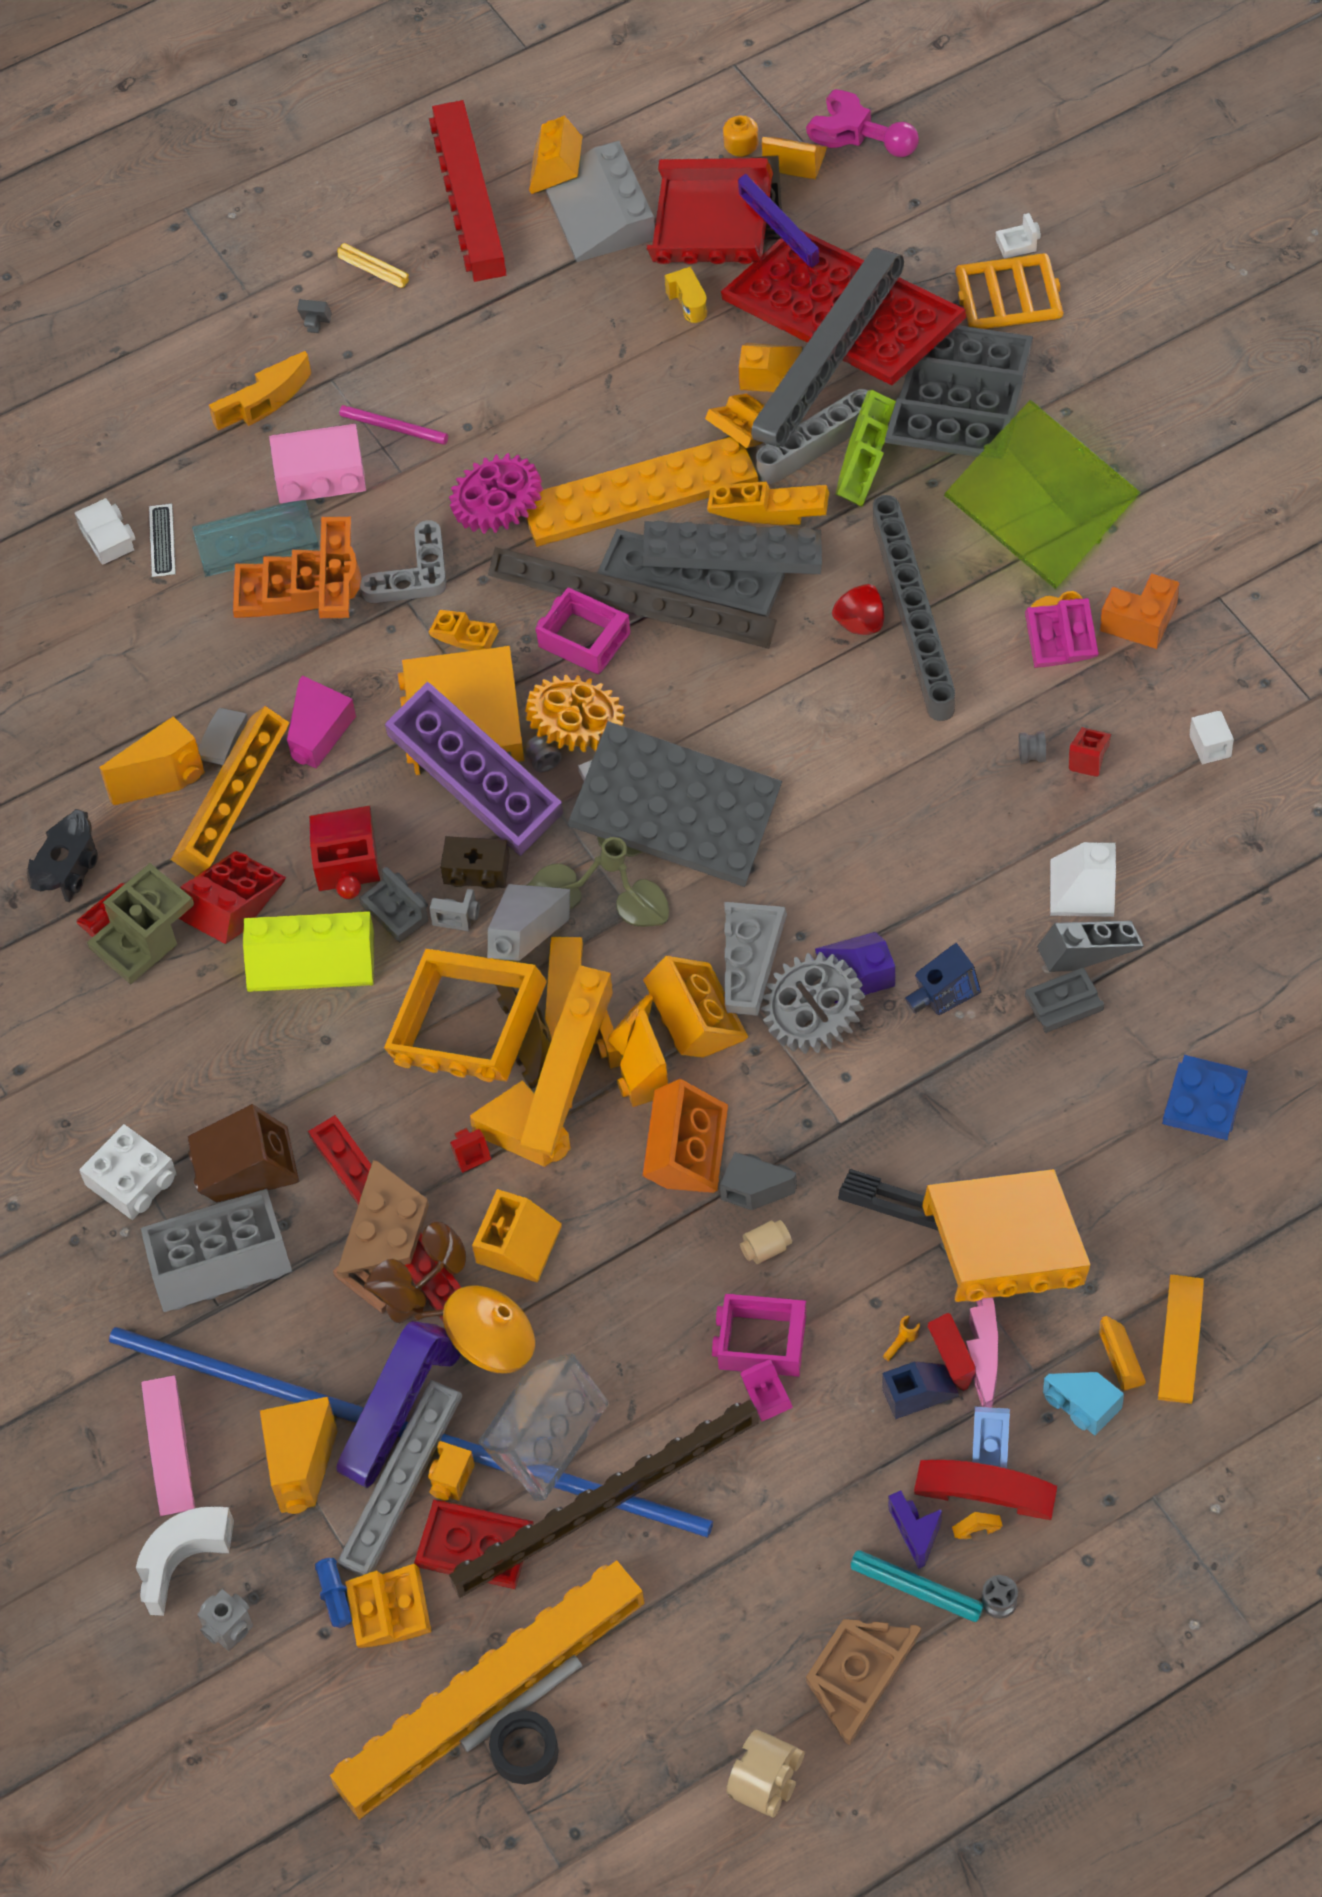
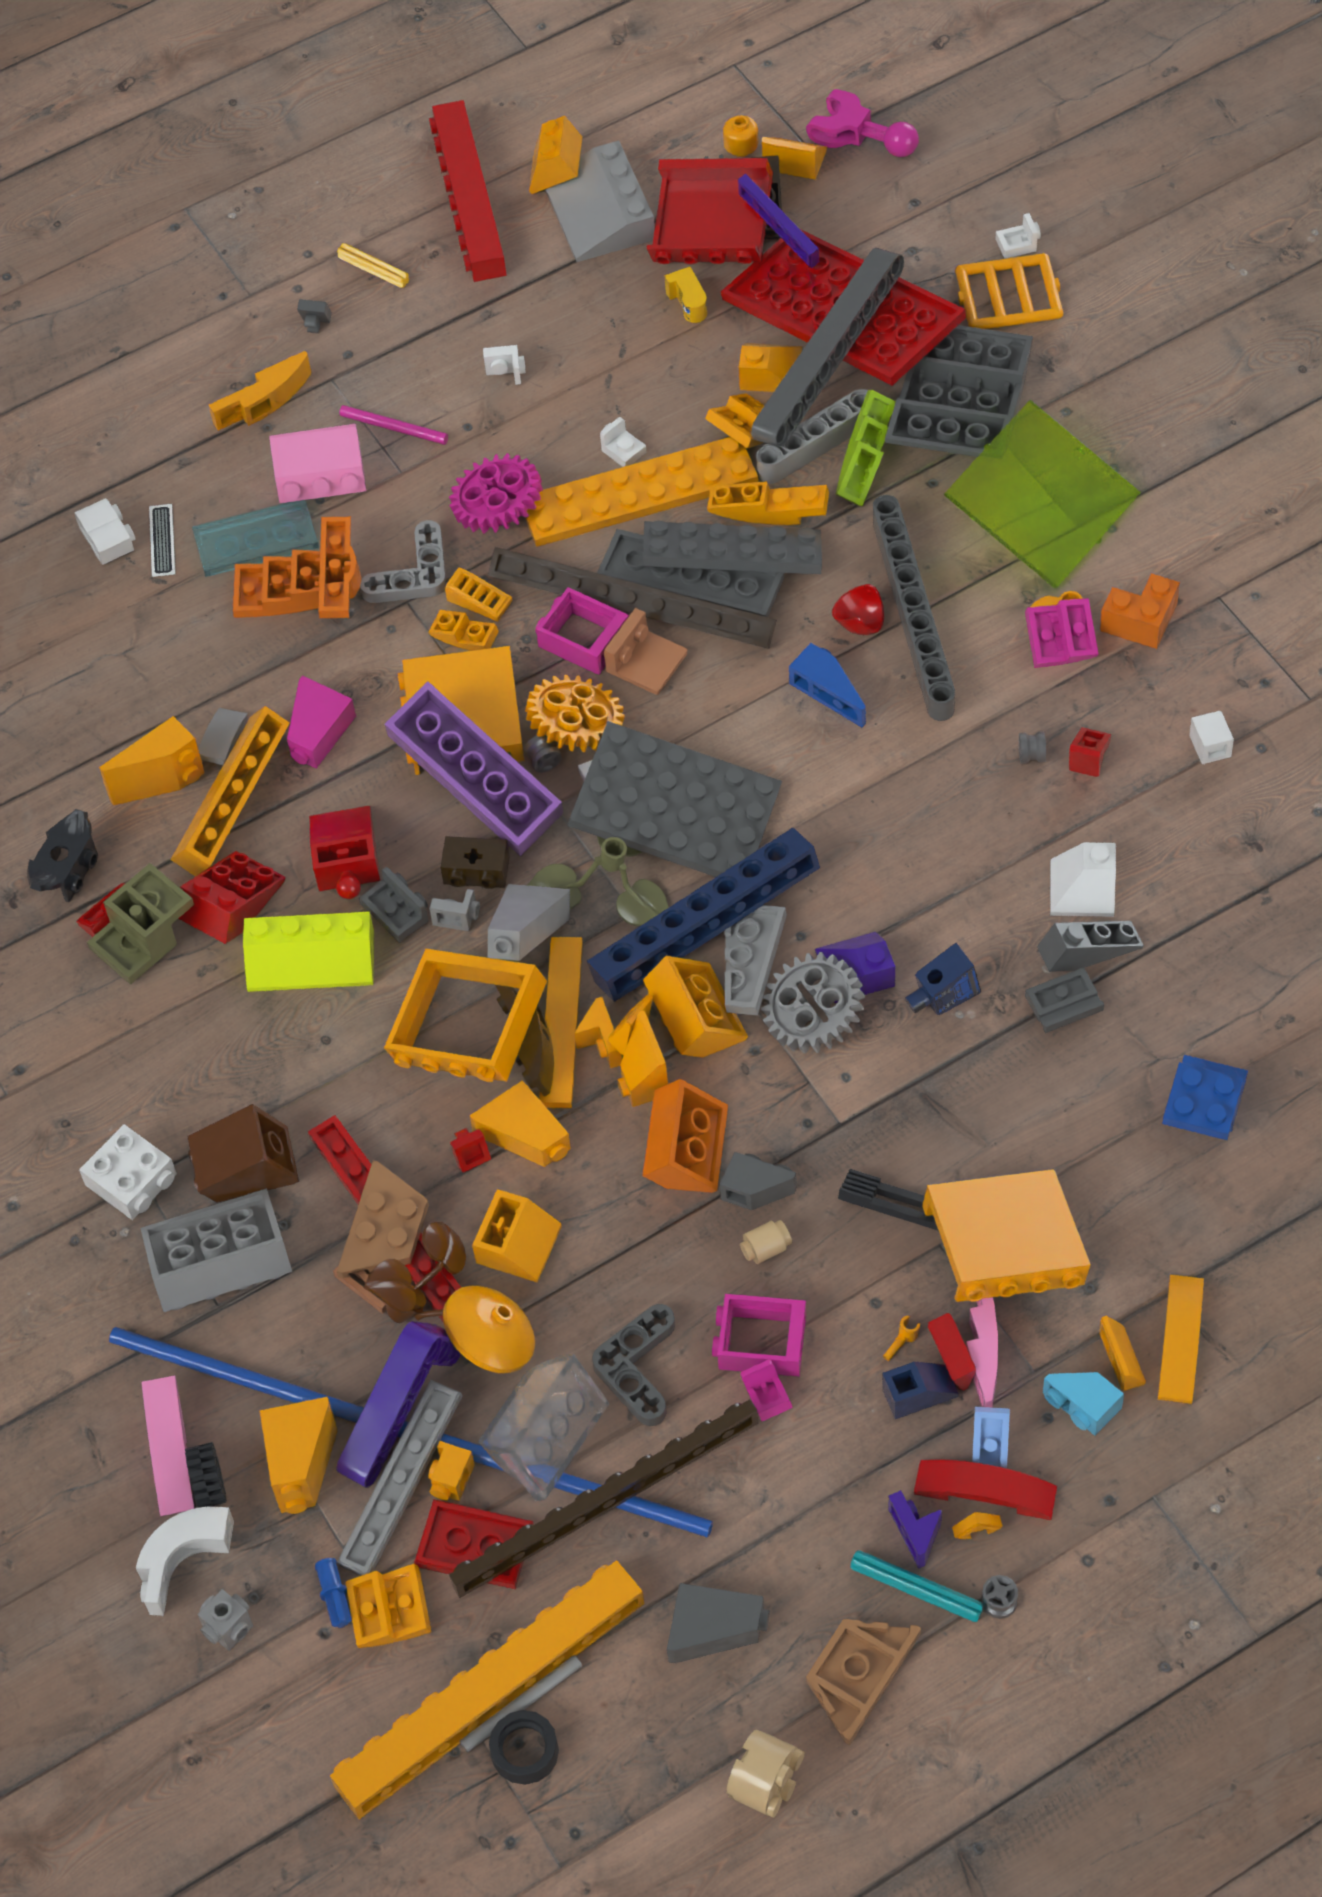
light orange slope [520,965,613,1156] -> none
none -> black tyre [185,1442,227,1508]
none -> light orange slope [445,567,513,622]
none -> white bracket [483,345,526,385]
none -> dark blue brick [587,828,820,1002]
none -> dark grey beam [592,1304,675,1426]
none -> white bracket [600,417,647,467]
none -> nougat bracket [604,608,688,695]
none -> dark grey slope [667,1583,770,1663]
none -> blue slope [789,643,866,728]

